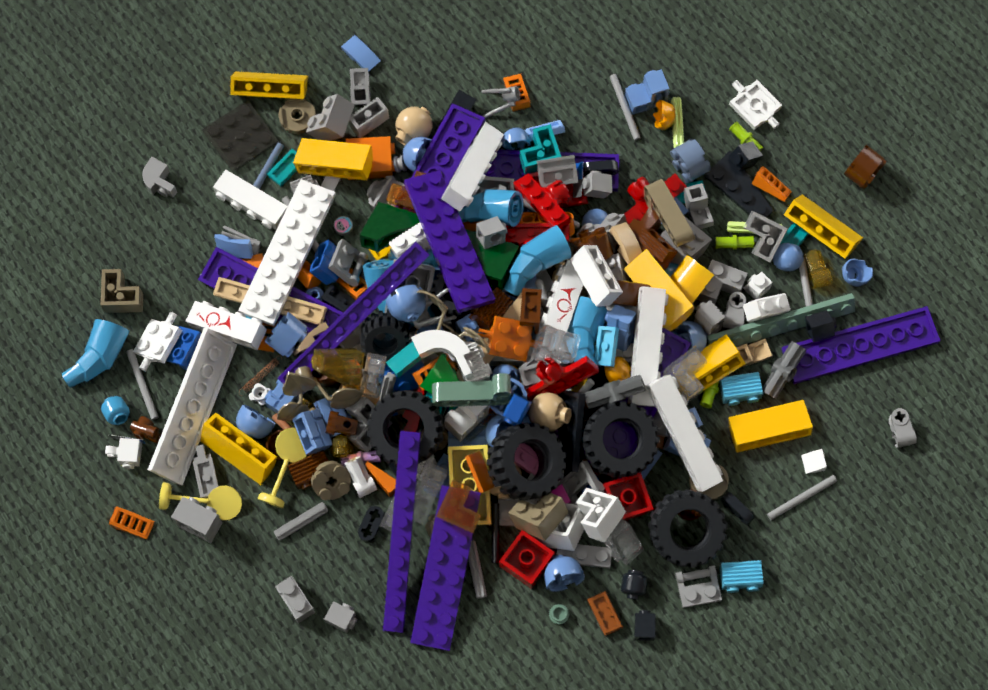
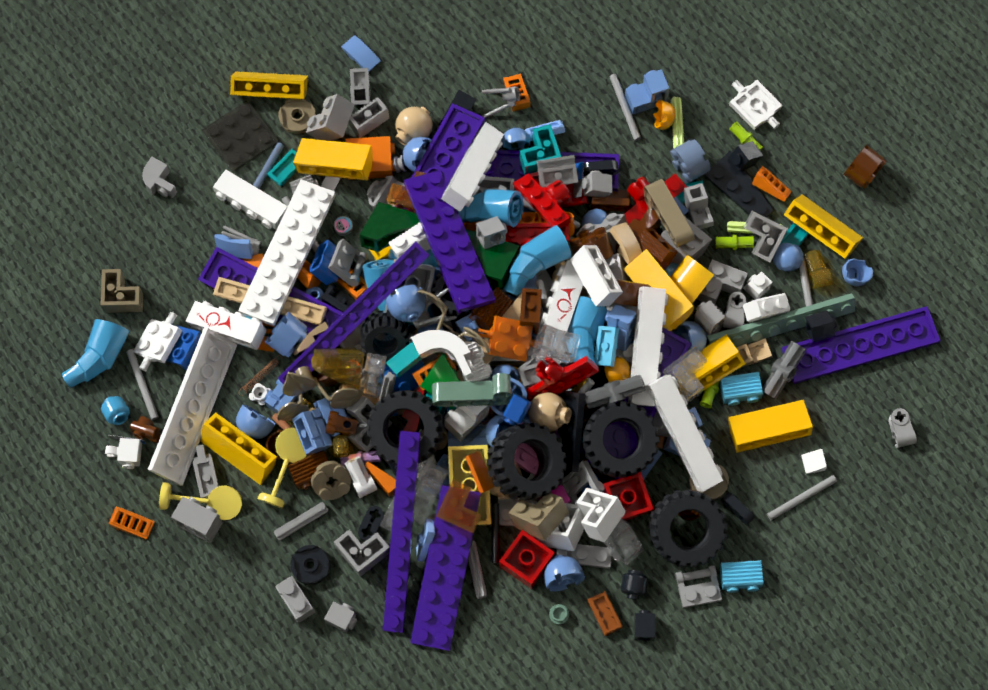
none -> black plate [290,545,330,585]
none -> light grey brick [334,530,390,577]
none -> light blue plate [416,518,435,562]
none -> reddish brown panel [591,190,630,212]

